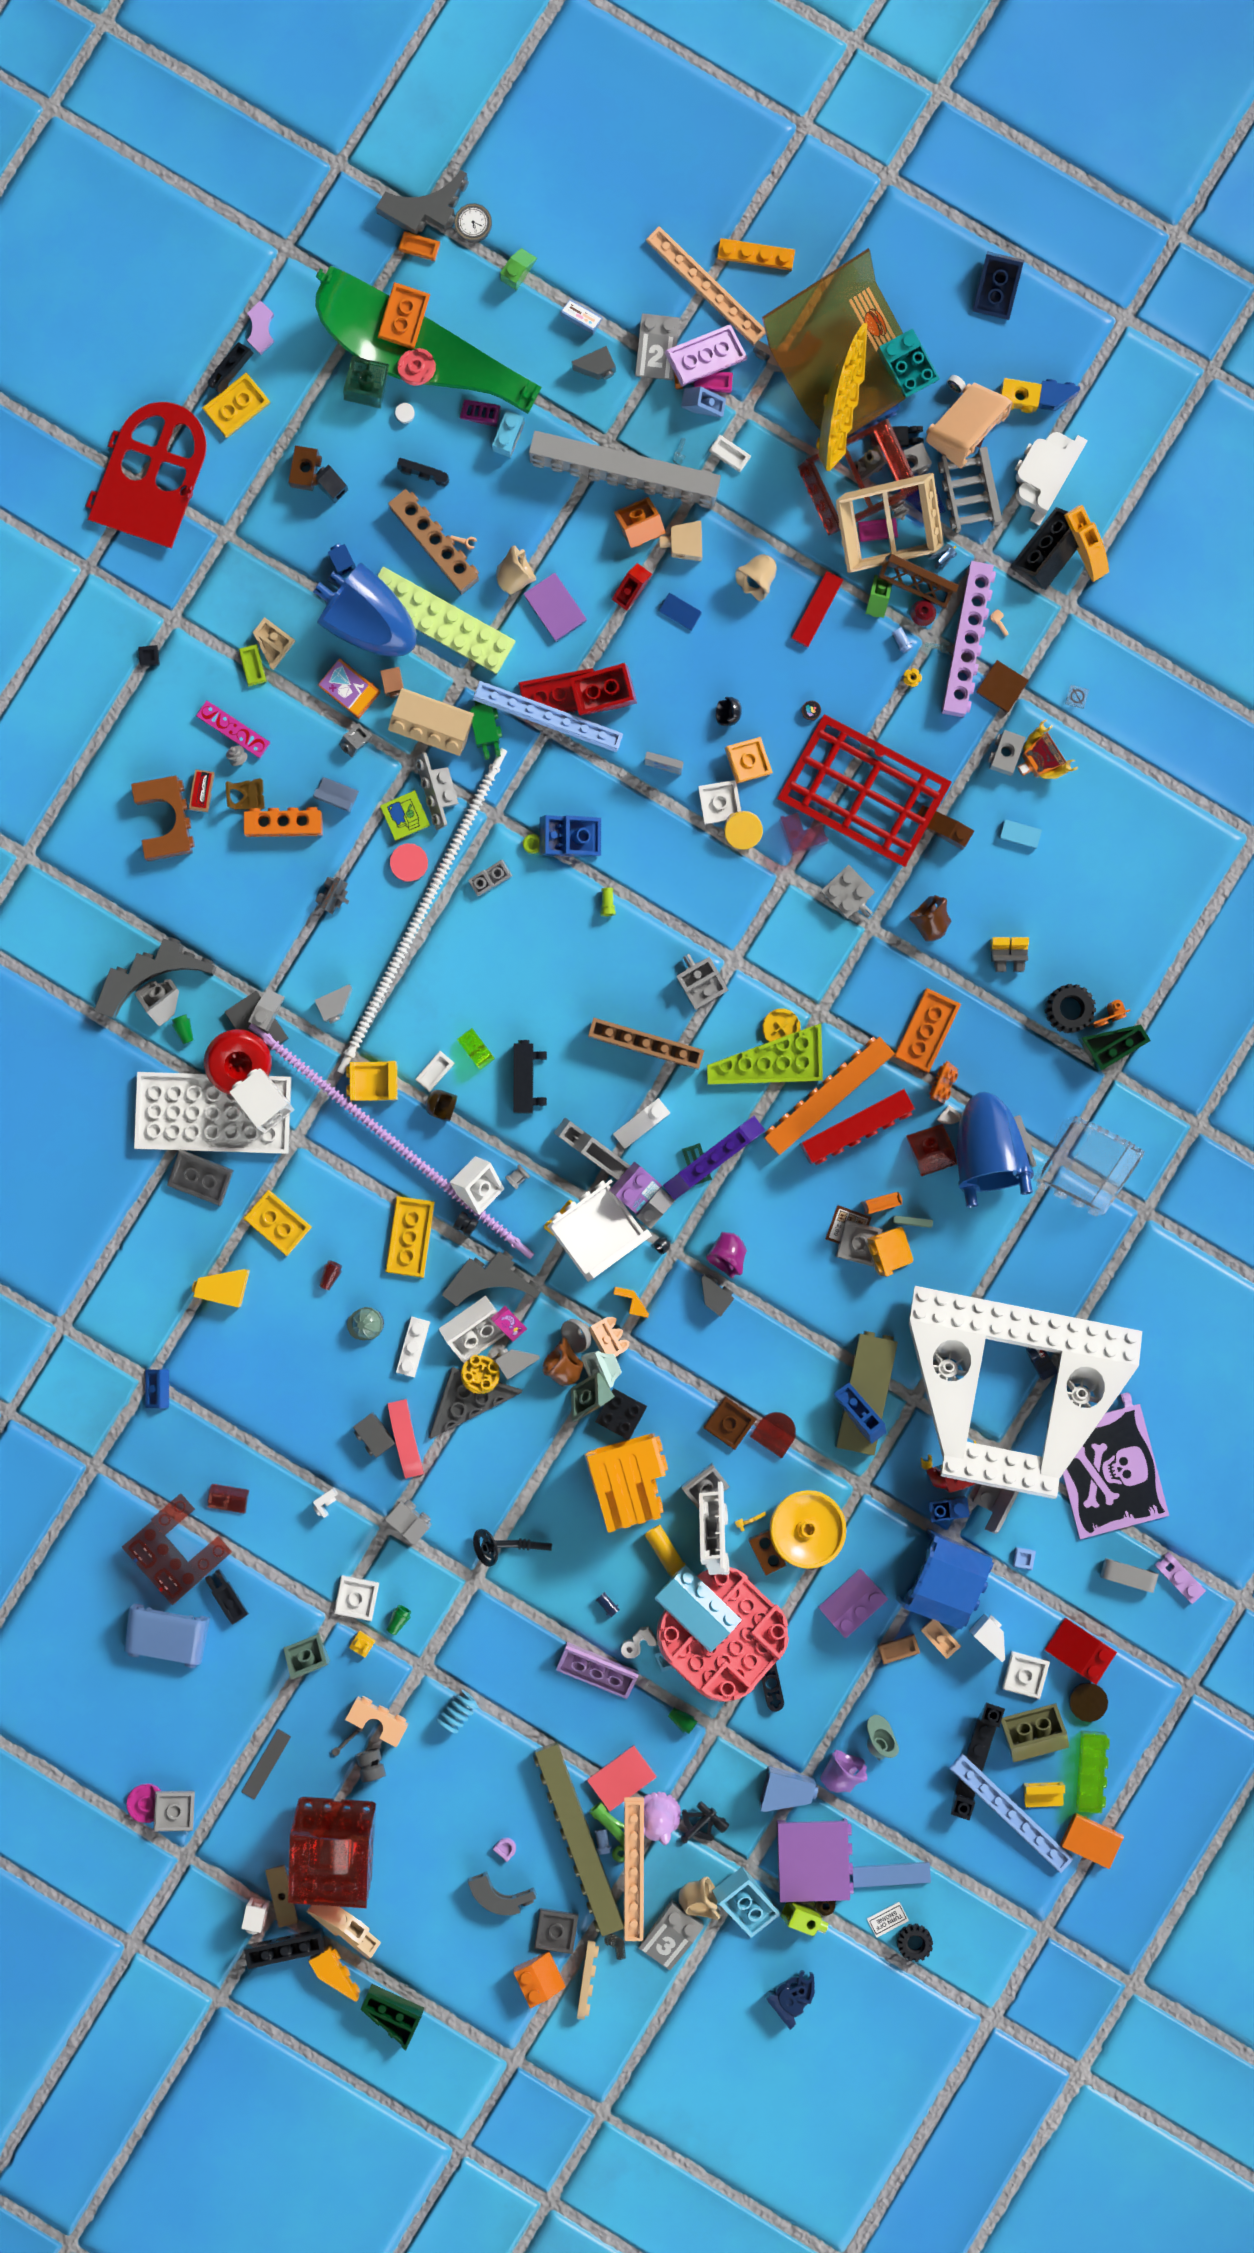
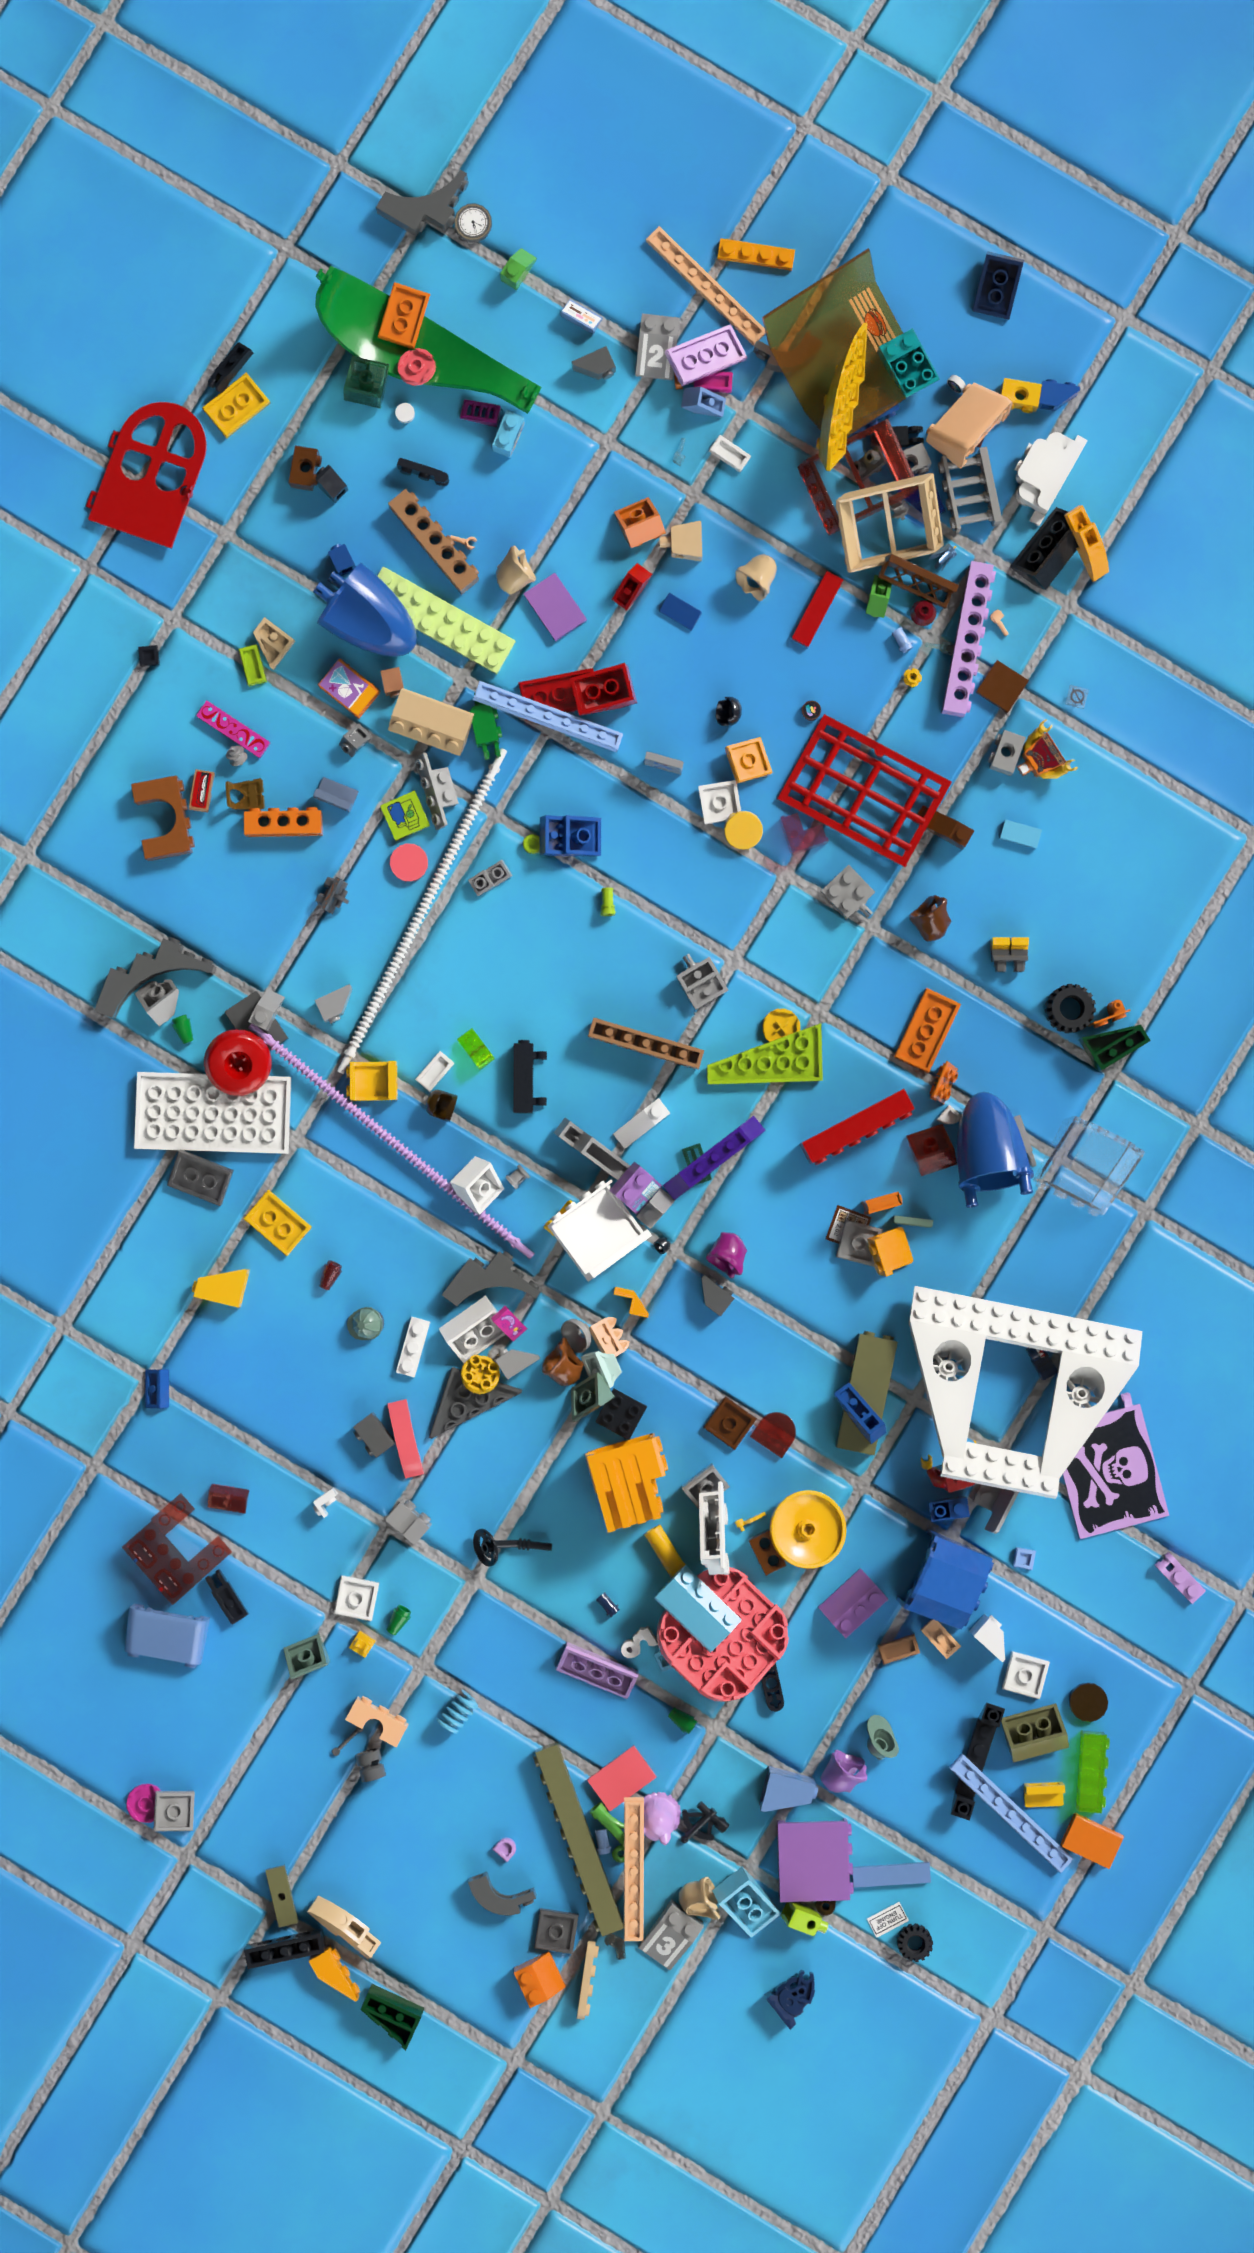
white slope [230,1068,295,1133] -> none
white brick [241,1897,270,1934] -> none
dark grey sticker [242,1729,291,1800] -> none
lavender tile [247,300,274,355] -> none
clear red piece [288,1797,376,1908] -> none
yellow tile [386,1196,435,1278] -> none
orange tile [399,231,440,262] -> none
black wheel [453,1211,479,1237] -> none
light grey brick [529,431,721,508] -> none
orange brick [764,1037,895,1155] -> none
dark pink tile [858,518,898,542] -> none
red slope [1044,1618,1117,1685] -> none
light grey beam [1100,1558,1159,1593] -> none

